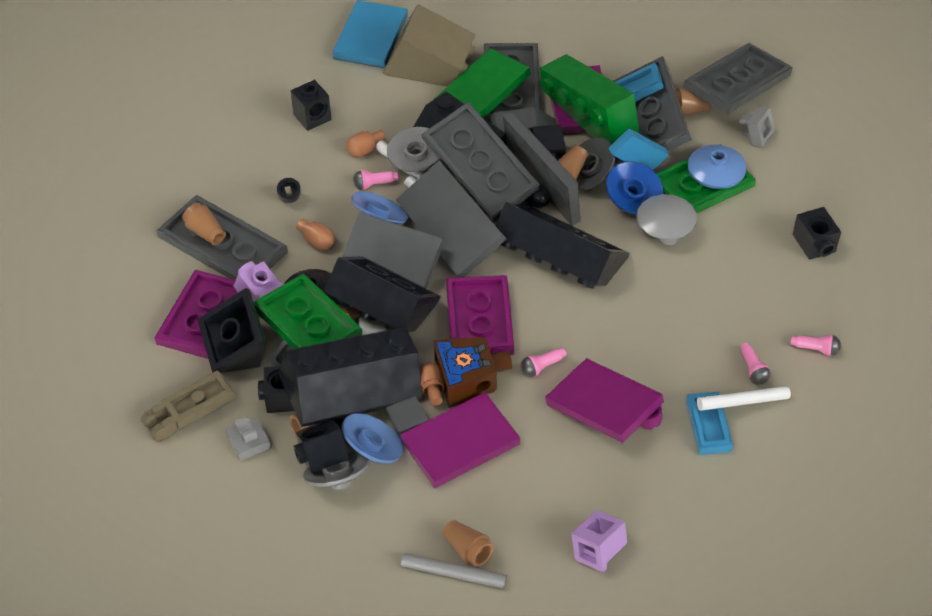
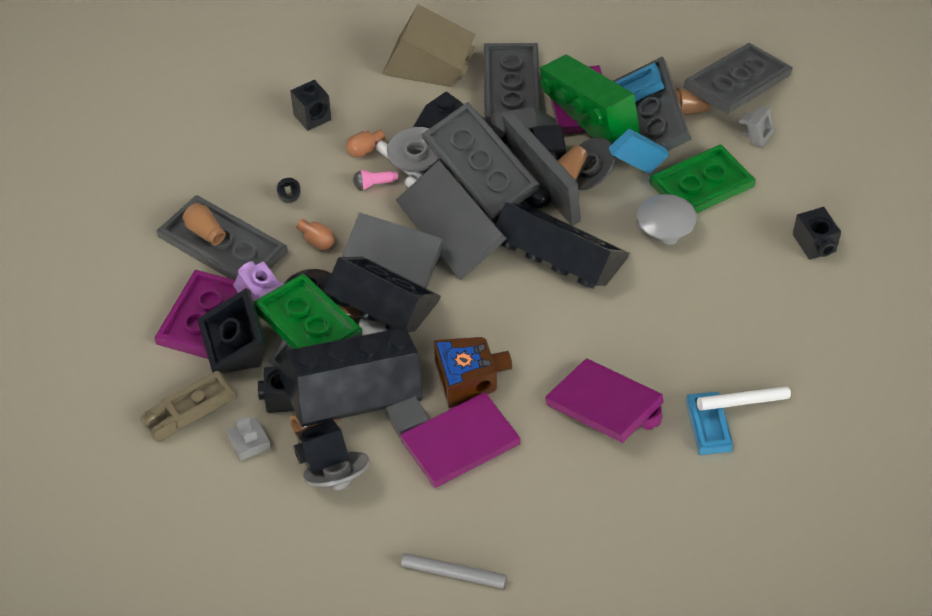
dark azure tile [333,0,408,68] -> none
medium blue dish [342,413,403,463] -> none
medium blue dish [351,191,408,224] -> none
nougat cylinder [420,362,445,406] -> none
green tile [434,48,531,118] -> none
medium nougat cone [443,520,494,567] -> none
magenta tile [446,275,514,355] -> none
bright pink piece [521,348,566,377] -> none
lavender brick [571,510,628,572] -> none
blue dish [606,162,663,215] -> none
medium blue dish [688,145,746,189] -> none
bright pink piece [740,343,771,384] -> none
bright pink piece [791,334,841,357] -> none

